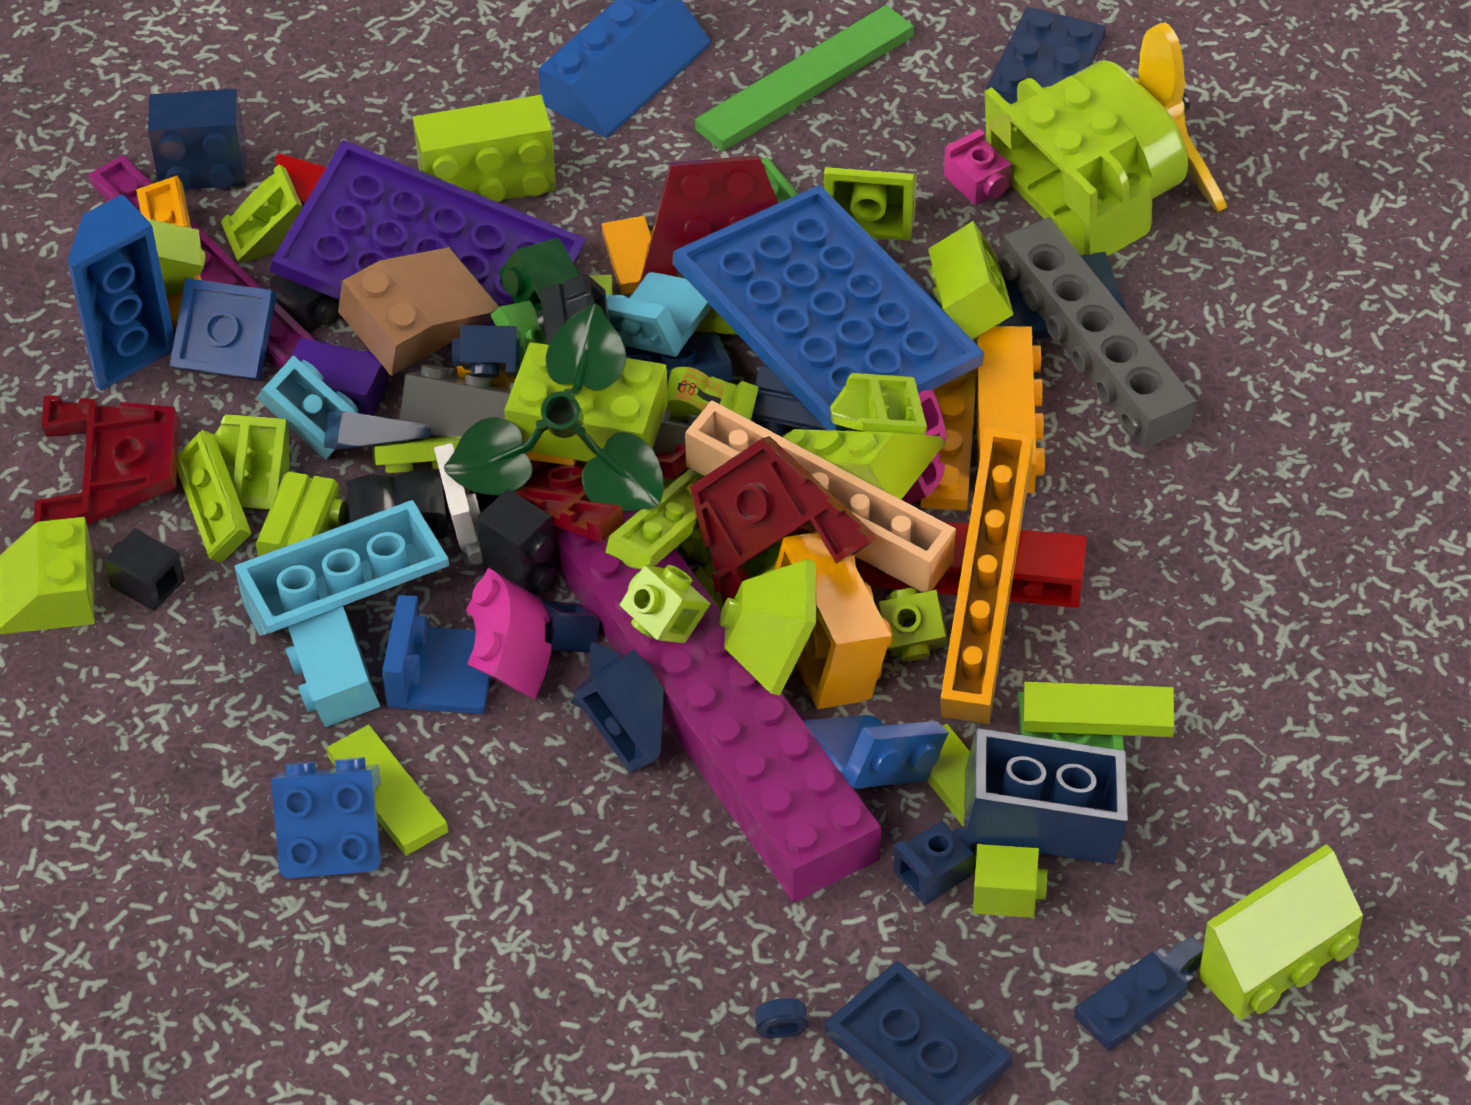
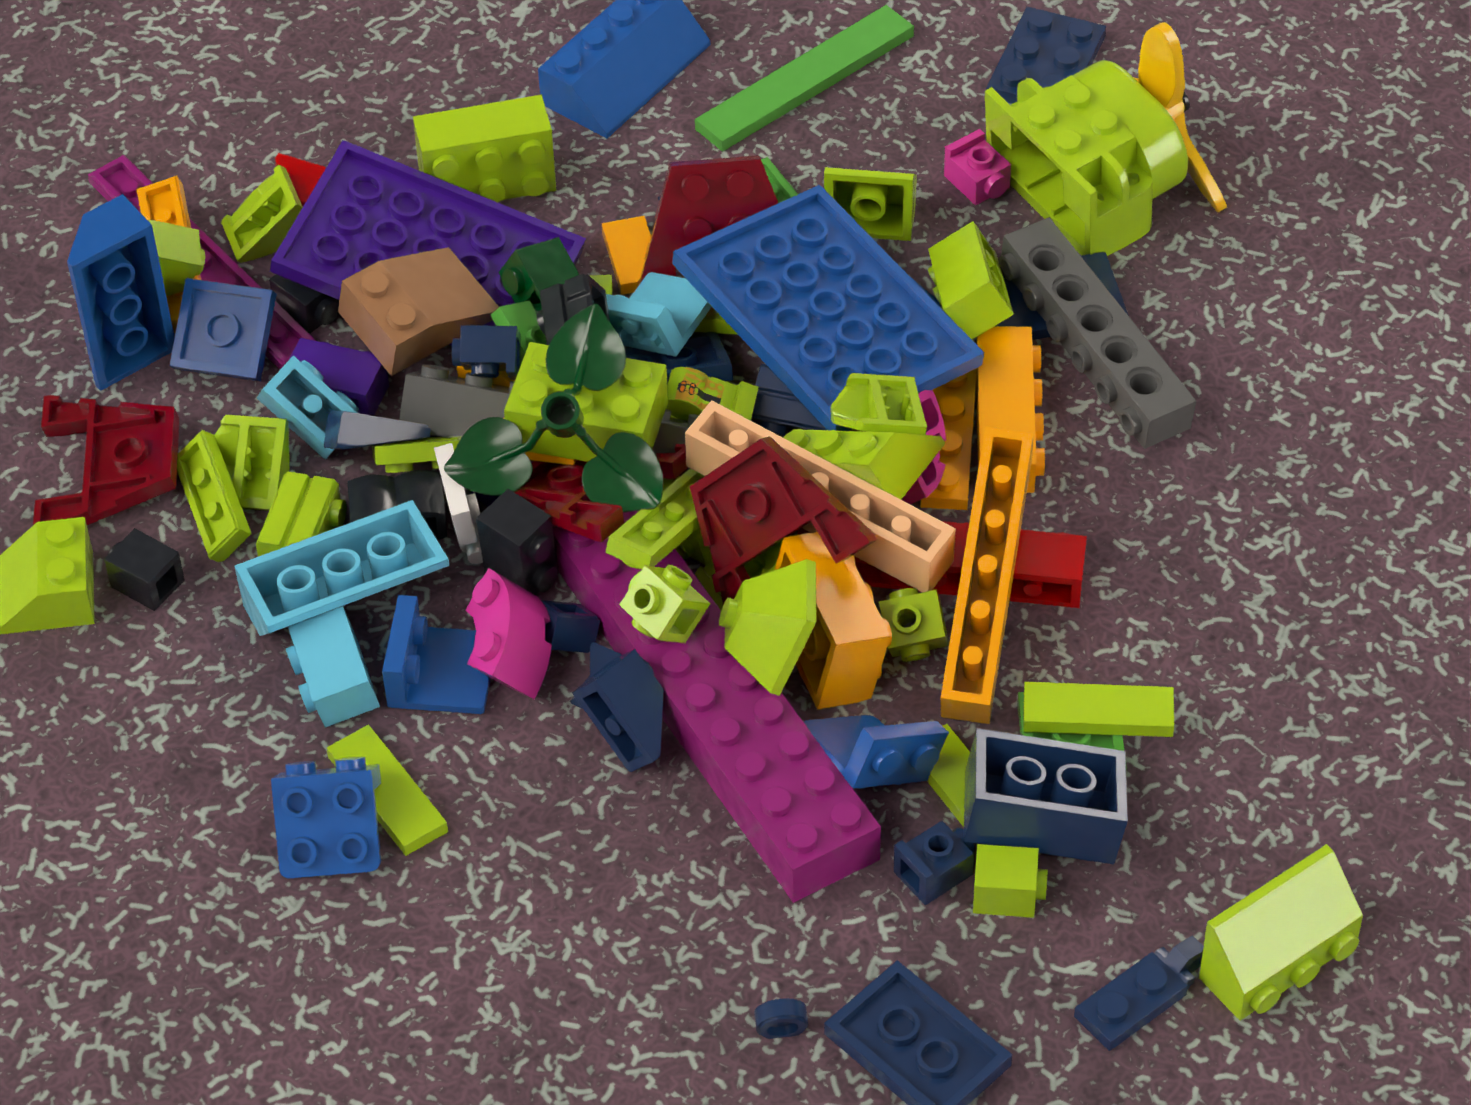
dark blue brick [148,89,247,191] -> none

